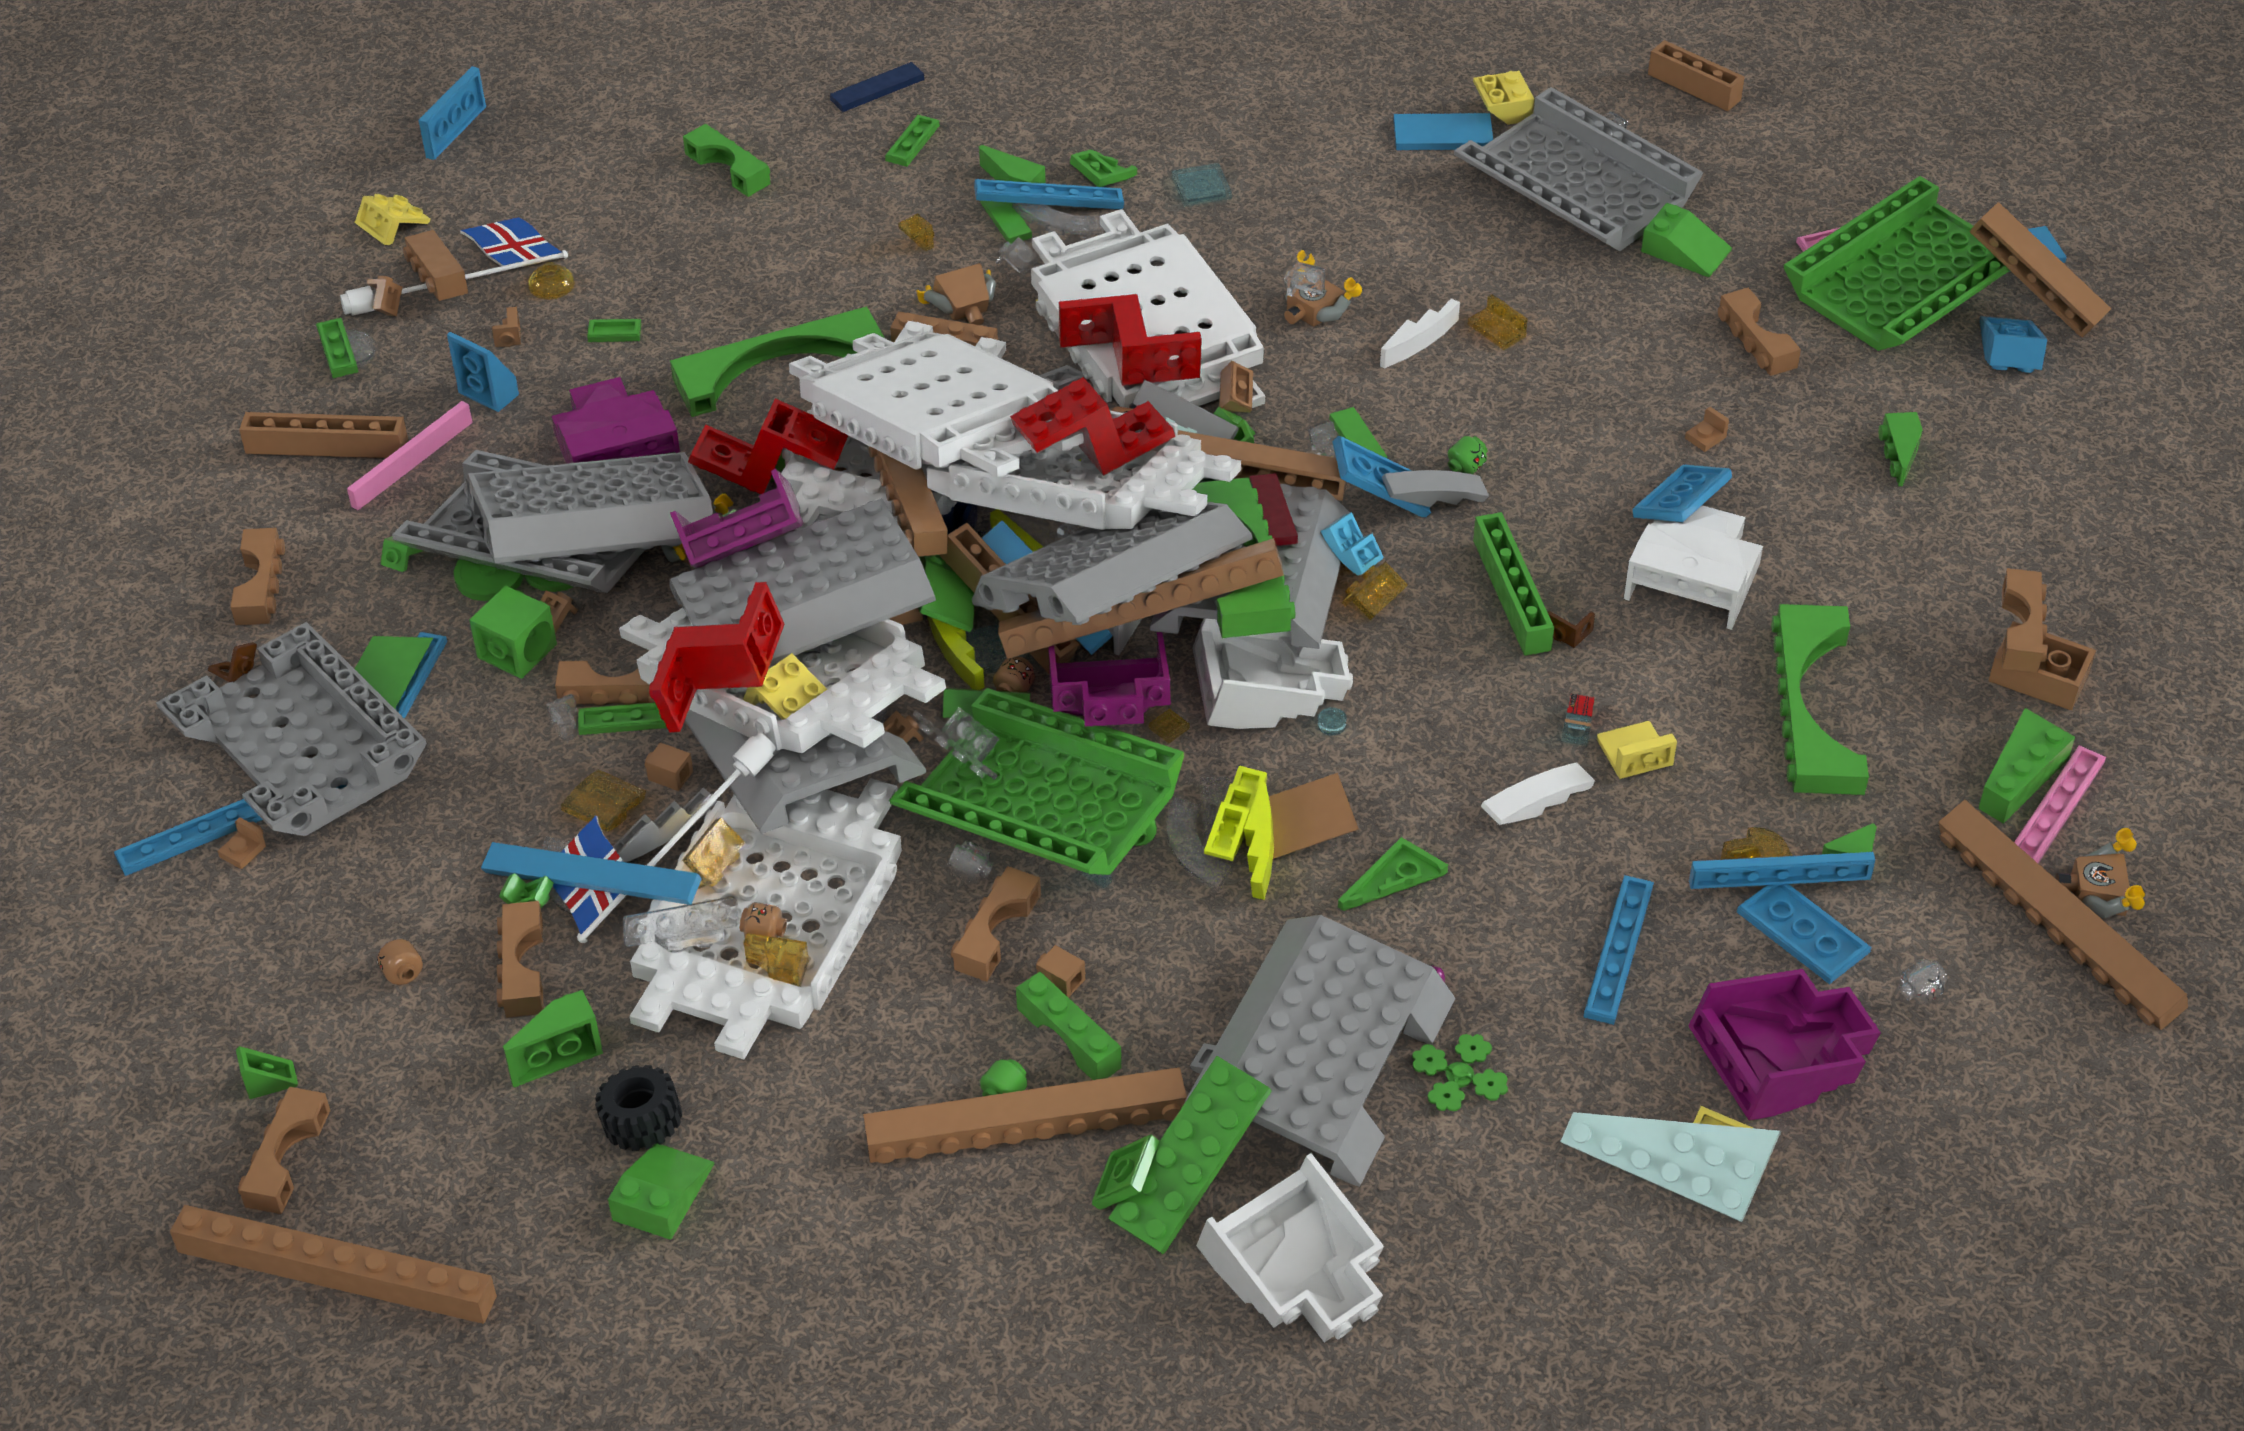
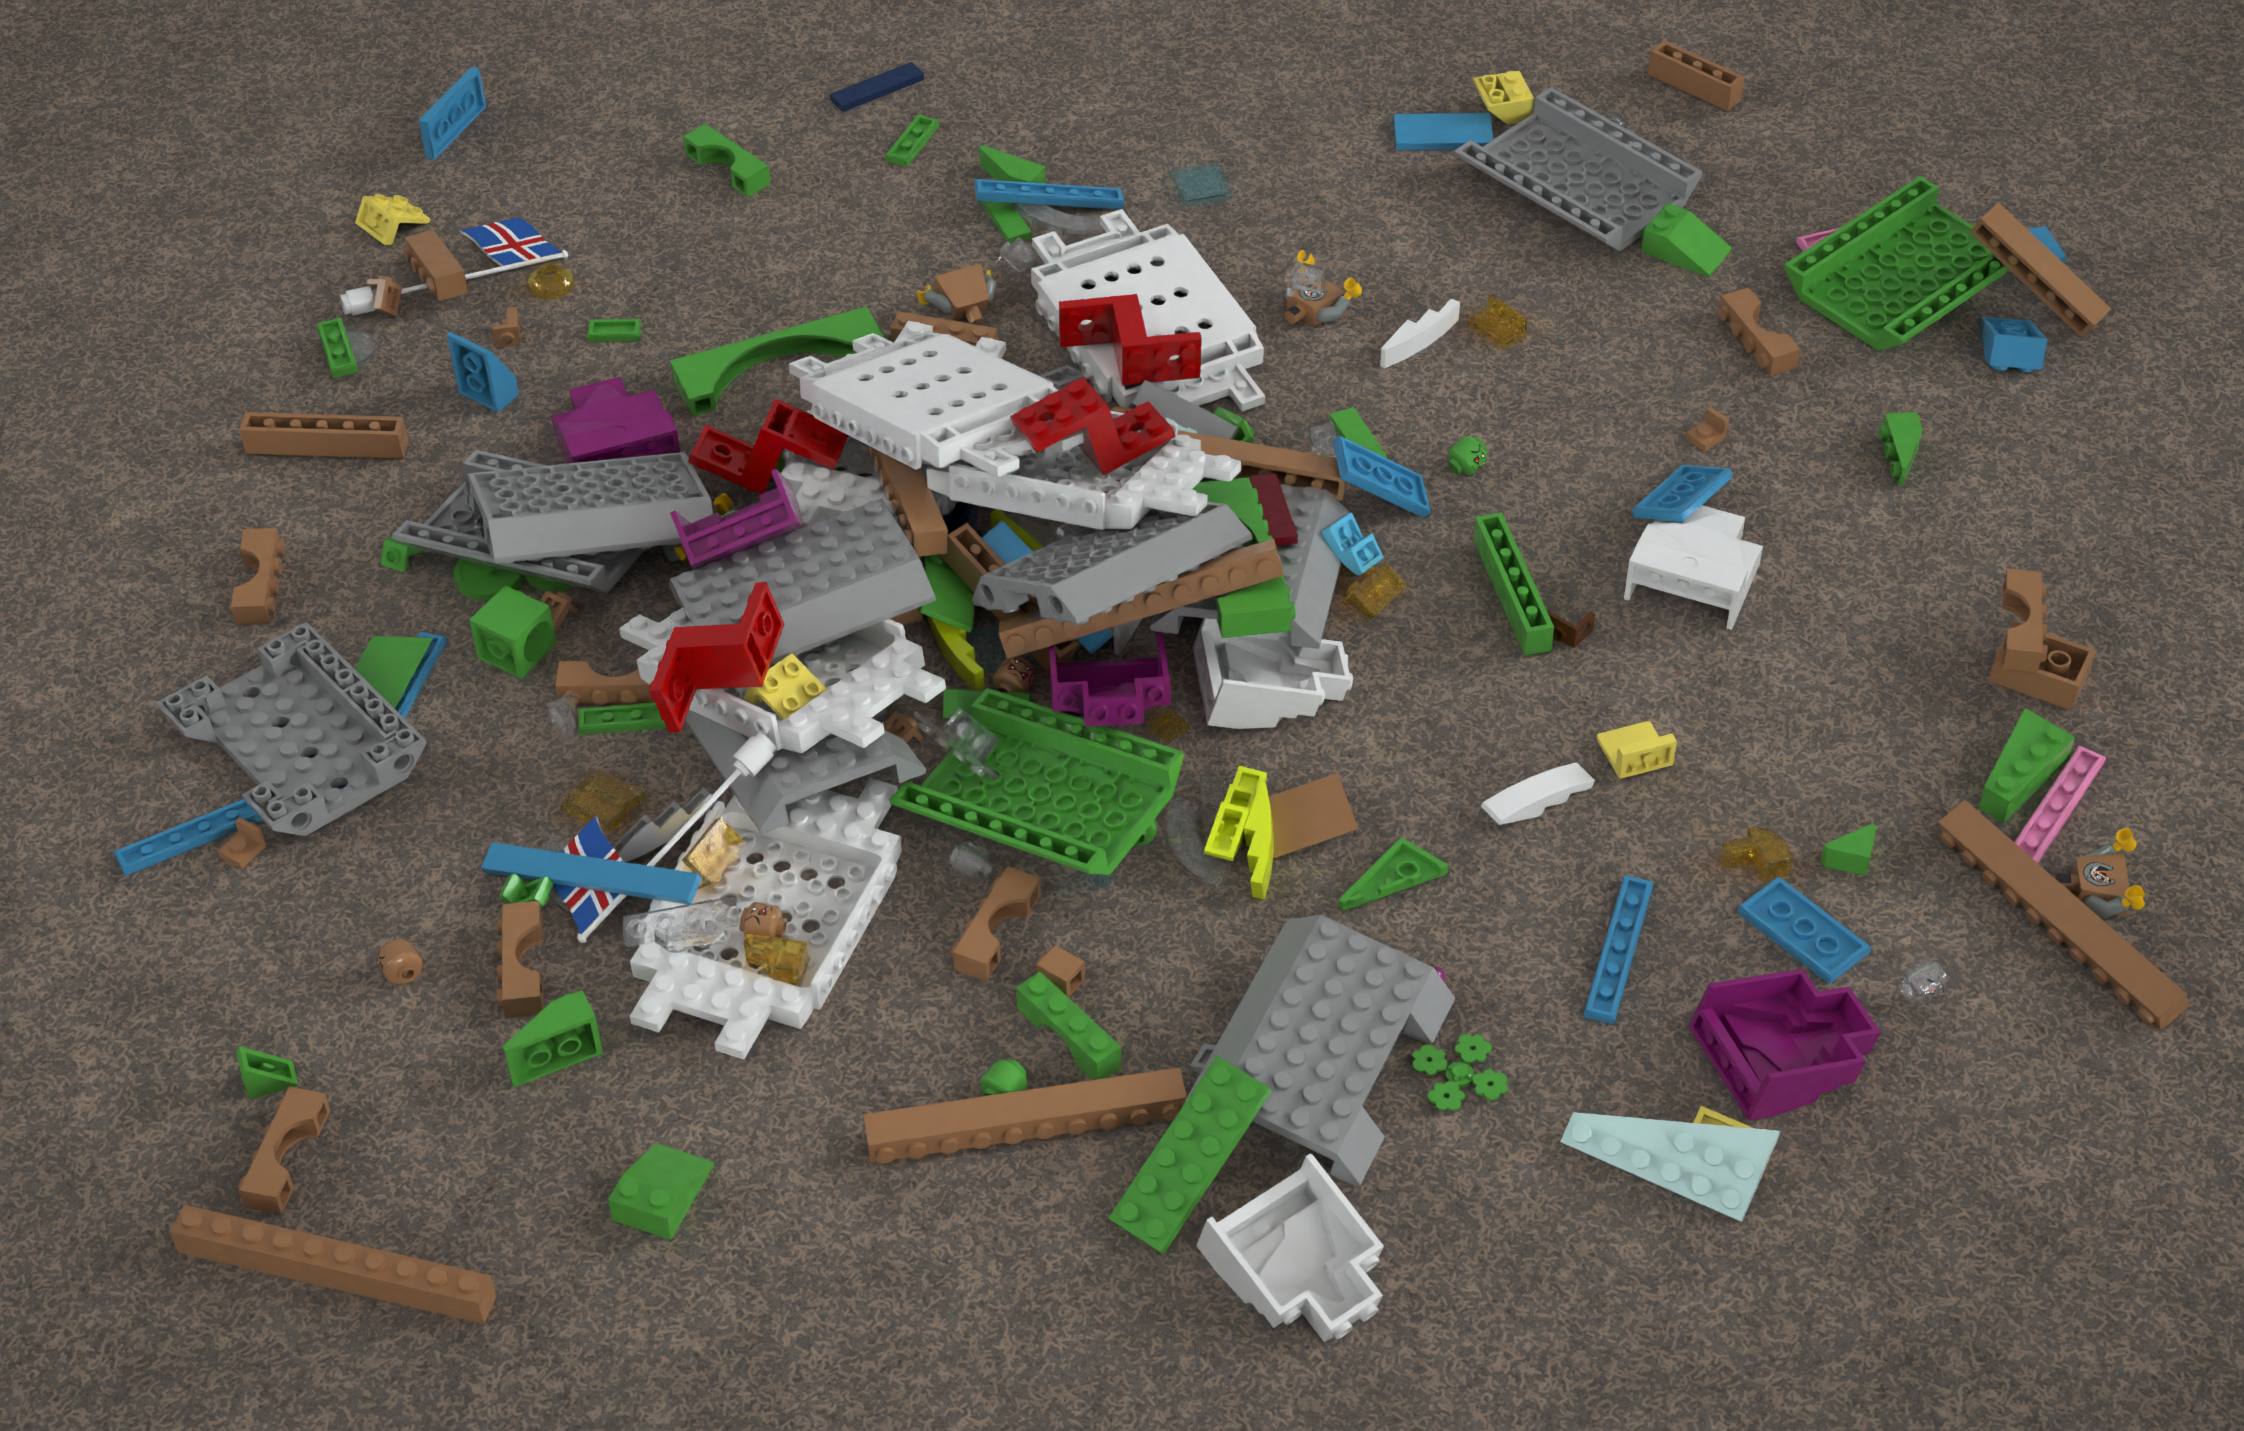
reddish brown bracket [208,642,257,682] -> none
bright pink tile [347,401,472,510] -> none
black tyre [595,1065,682,1151] -> none
medium nougat brick [645,742,693,791] -> none
clear yellow bracket [898,213,934,251] -> none
bright green wing [1070,149,1138,187] -> none
bright green tile [1092,1134,1160,1210] -> none
medium nougat slope [1219,361,1253,413] -> none
clear light blue tile [1317,707,1347,735] -> none
light grey slope [1382,470,1489,507] -> none
leg [1561,693,1594,746] -> none
dark azure tile [1689,852,1875,889] -> none
bright green arch [1771,604,1869,795] -> none

